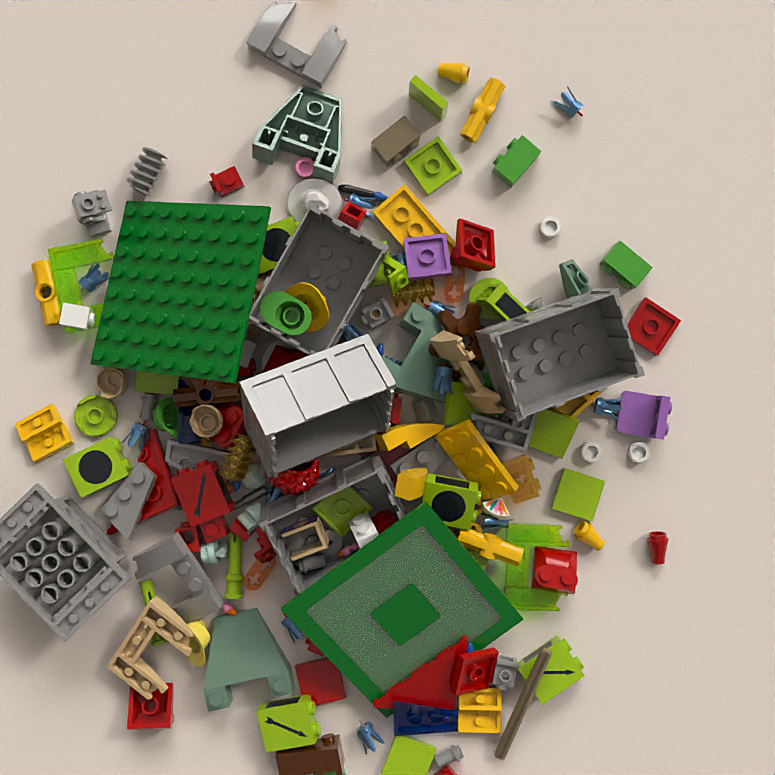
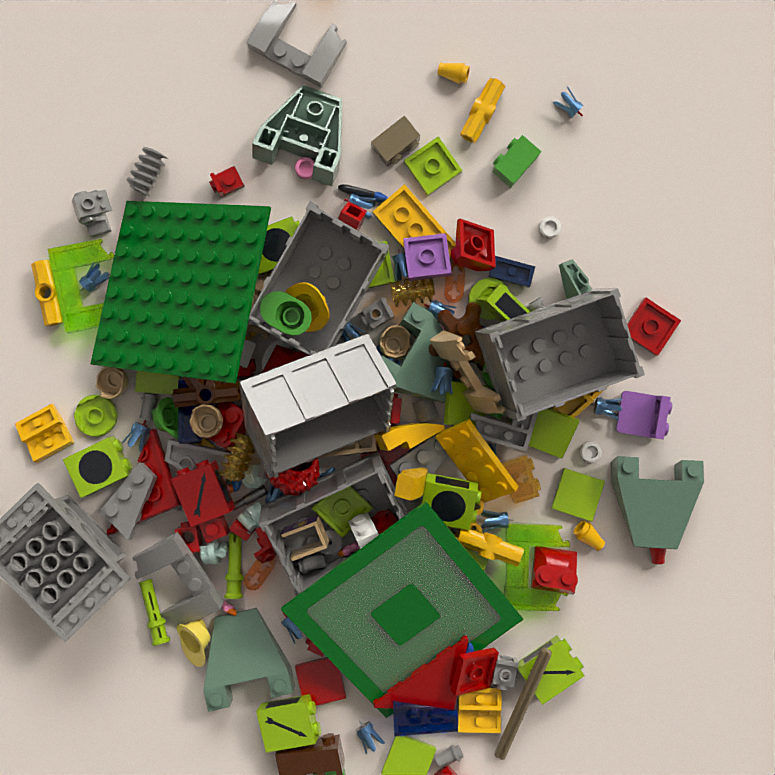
white brick [59,303,95,331] -> none
tan wedge [107,596,194,700] -> none
red slope [127,683,174,731] -> none
white hat [288,178,342,223] -> none
lime bracket [383,256,409,294] -> none
lime tile [409,75,449,122] -> none
tile [481,498,510,520] -> none
bright green brick [599,240,653,290] -> none
white tile [627,442,650,463] -> none
none -> tan hair [379,325,411,359]
none -> dark blue plate [488,256,536,288]
none -> sand green wedge [611,456,704,549]

